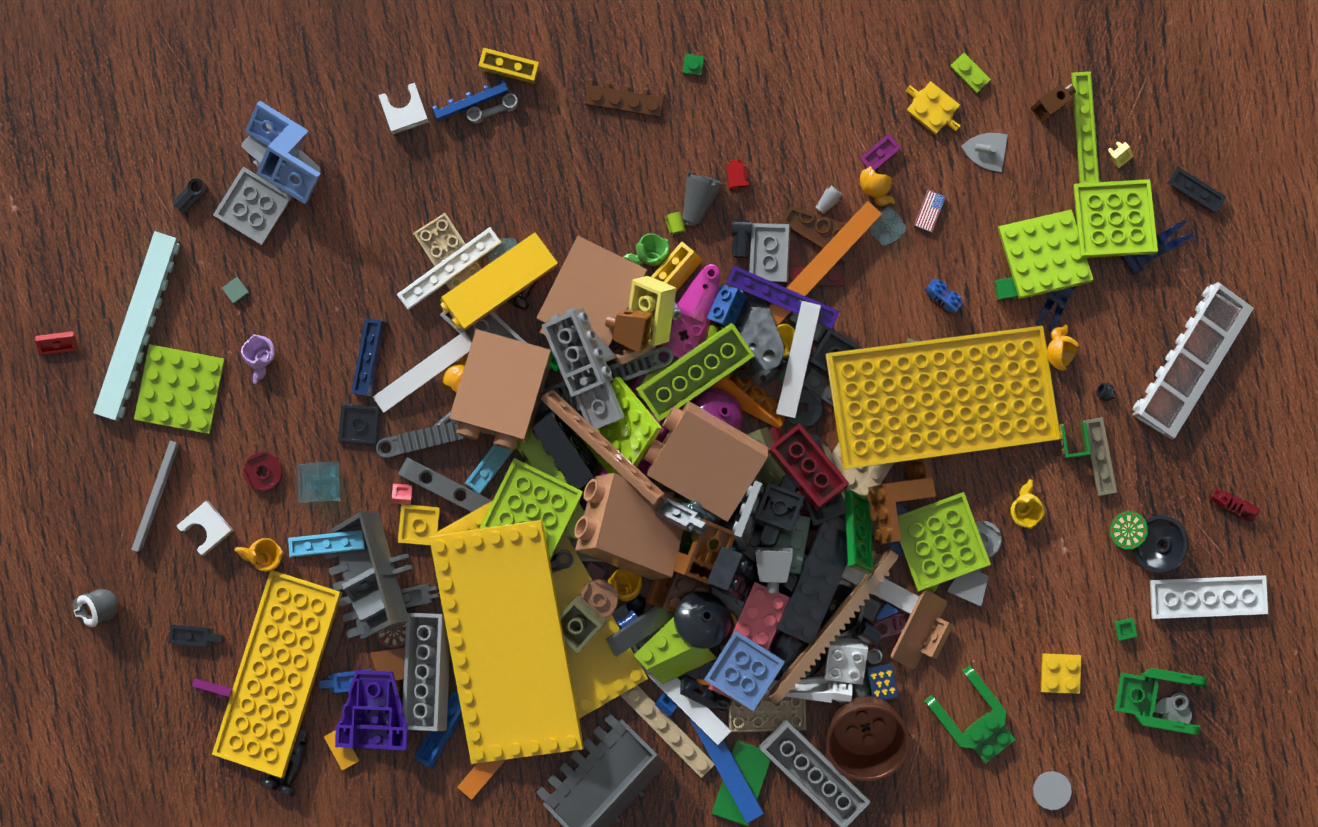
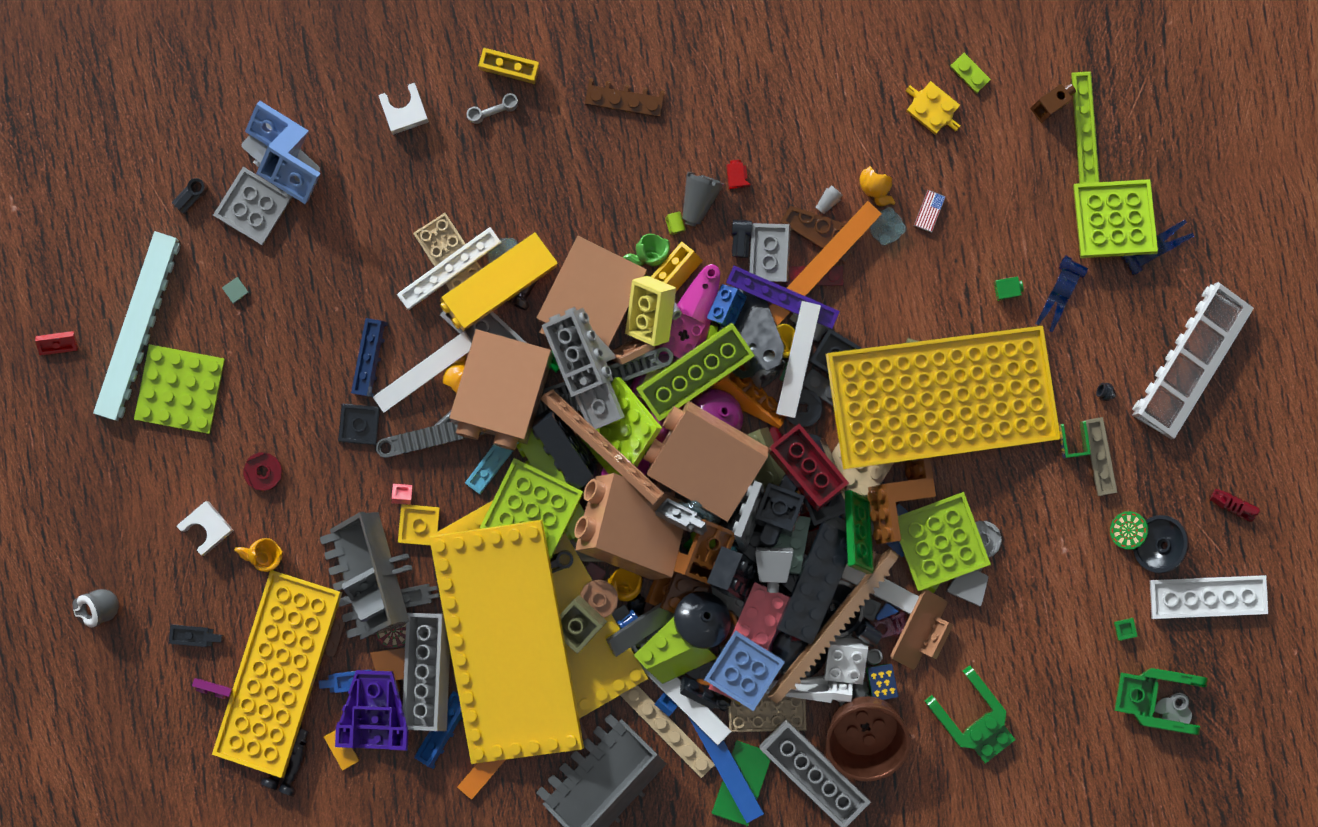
light grey tile [131,440,179,552] -> none
lavender hair [241,334,275,384] -> none
medium azure tile [288,530,366,558] -> none
clear light blue slope [297,462,341,503] -> none
dark grey beam [398,457,492,512] -> none
blue hinge [433,78,509,121] -> none
dark orange torso [605,310,653,353] -> none
green plate [682,54,704,76] -> none
magenta plate [859,134,901,171] -> none
blue hinge [925,278,963,314] -> none
light grey shield [961,133,1008,172] -> none
lime plate [998,210,1094,299] -> none
yellow hair [1011,479,1045,529] -> none
light grey tile [1033,771,1072,810] -> none
yellow plate [1041,653,1081,694] -> none
light orange hair [1047,325,1079,370] -> none
light yellow tile [1108,142,1134,168] -> none
black plate [1167,166,1226,213] -> none

